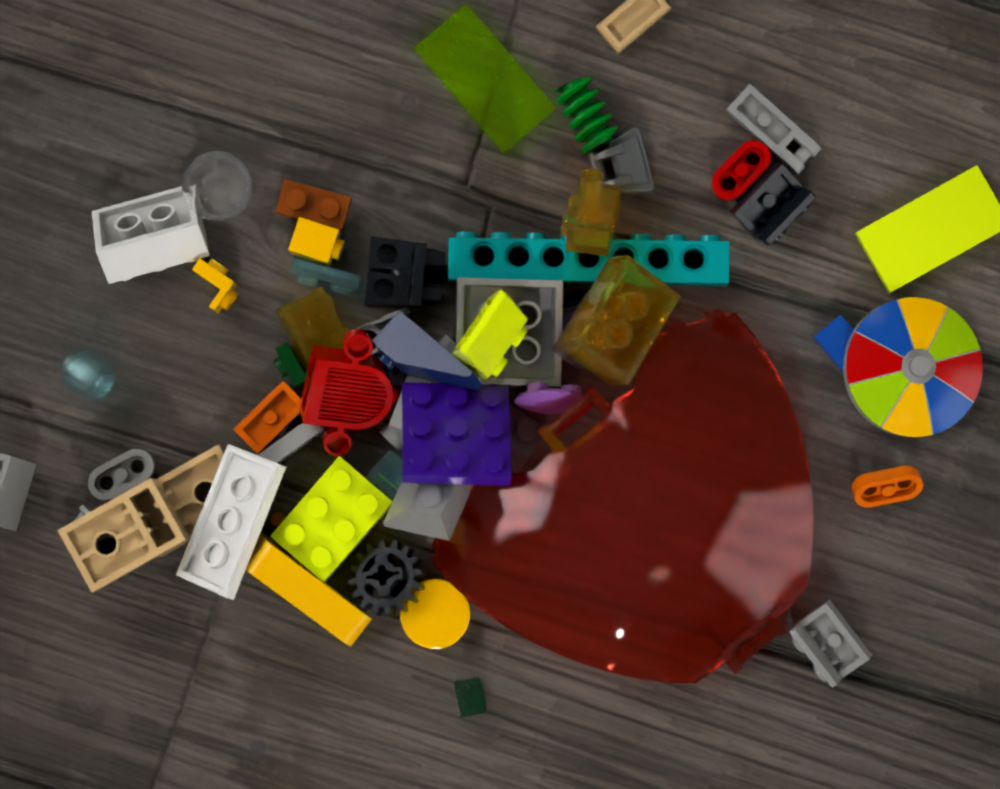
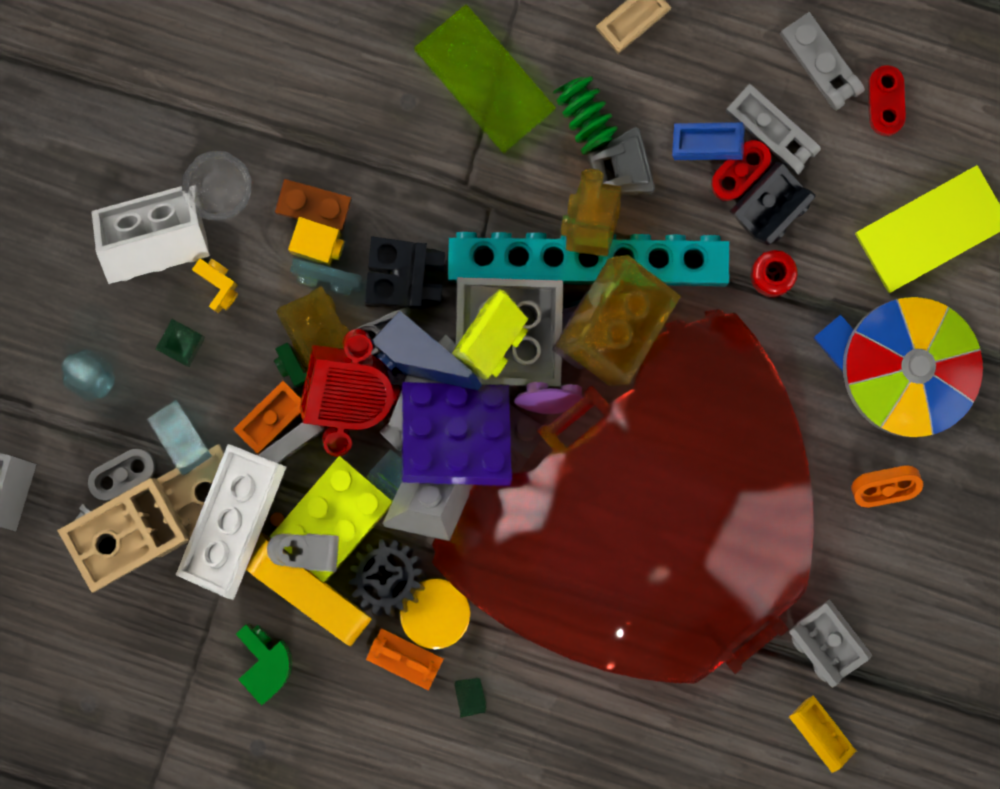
none -> clear light blue plate [147,400,212,476]
none -> clear green slope [156,319,205,367]
none -> green brick [236,623,292,706]
none -> light grey piece [267,534,339,572]
none -> orange hinge [366,628,444,691]
none -> blue tile [672,122,745,160]
none -> red head [750,250,798,297]
none -> light grey plate [780,12,865,111]
none -> yellow plate [789,695,856,773]
none -> red plate [868,65,906,136]

